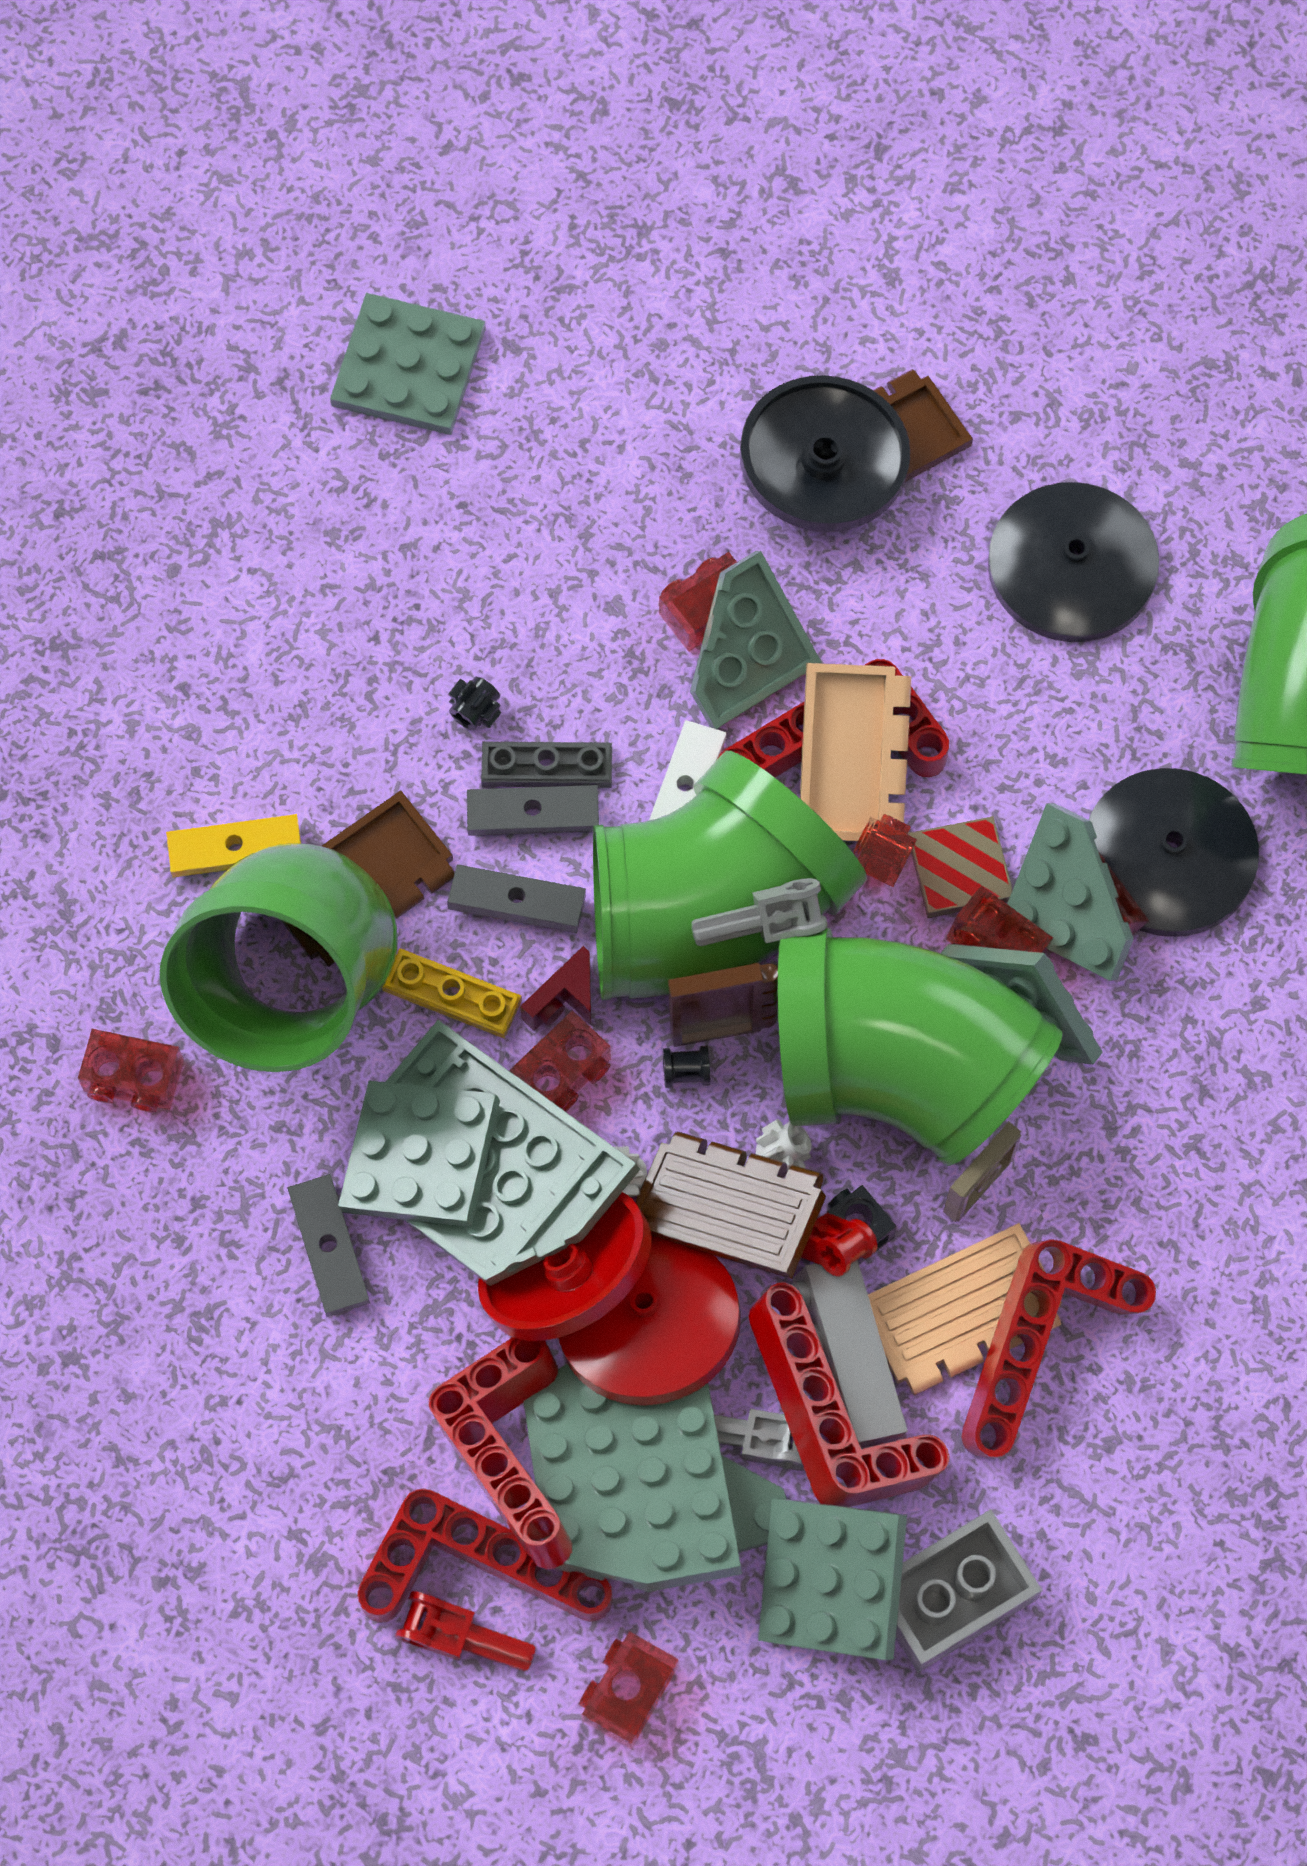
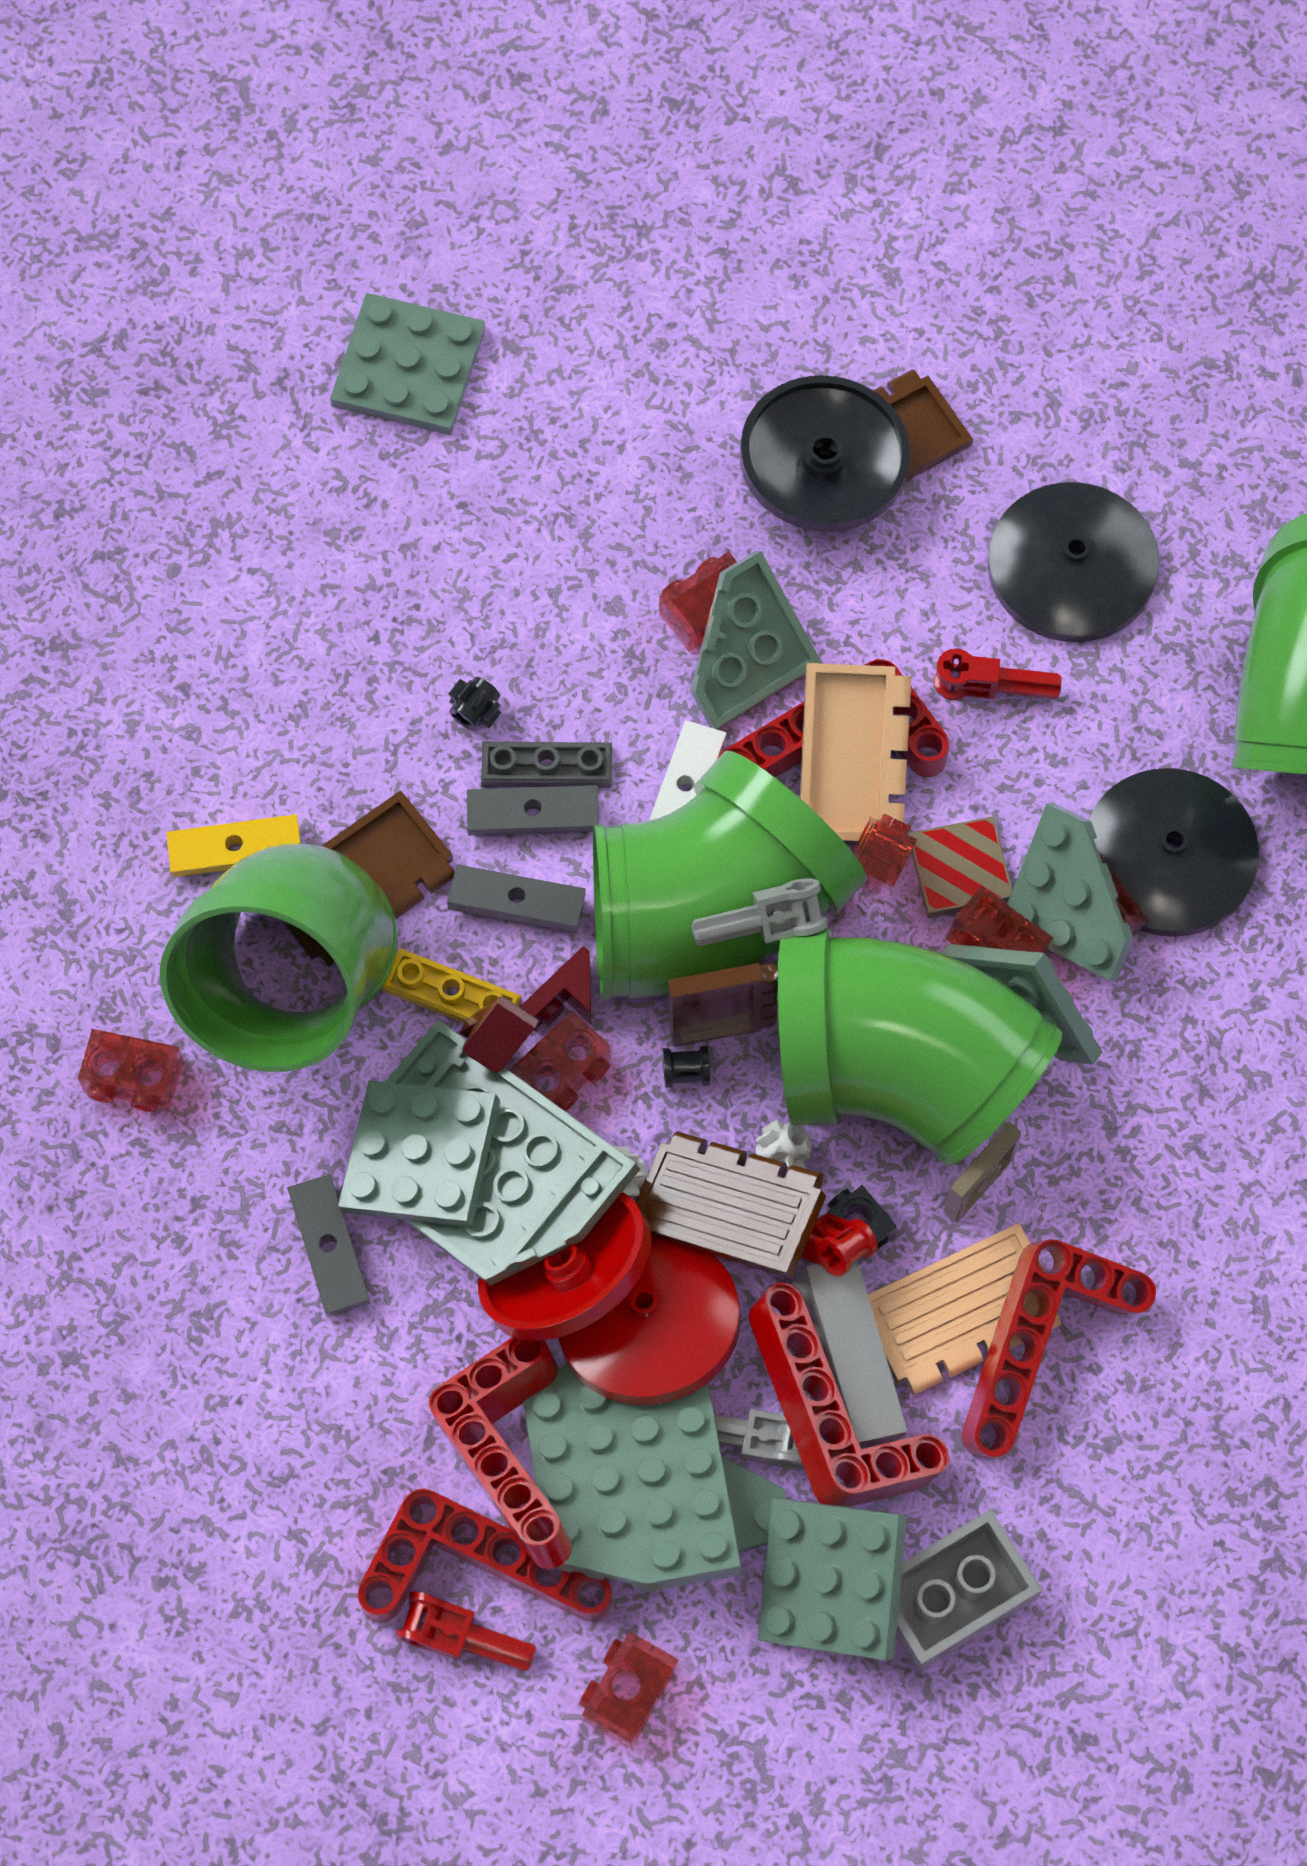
none -> dark red slope [459,996,539,1073]
none -> red connector [934,648,1062,700]

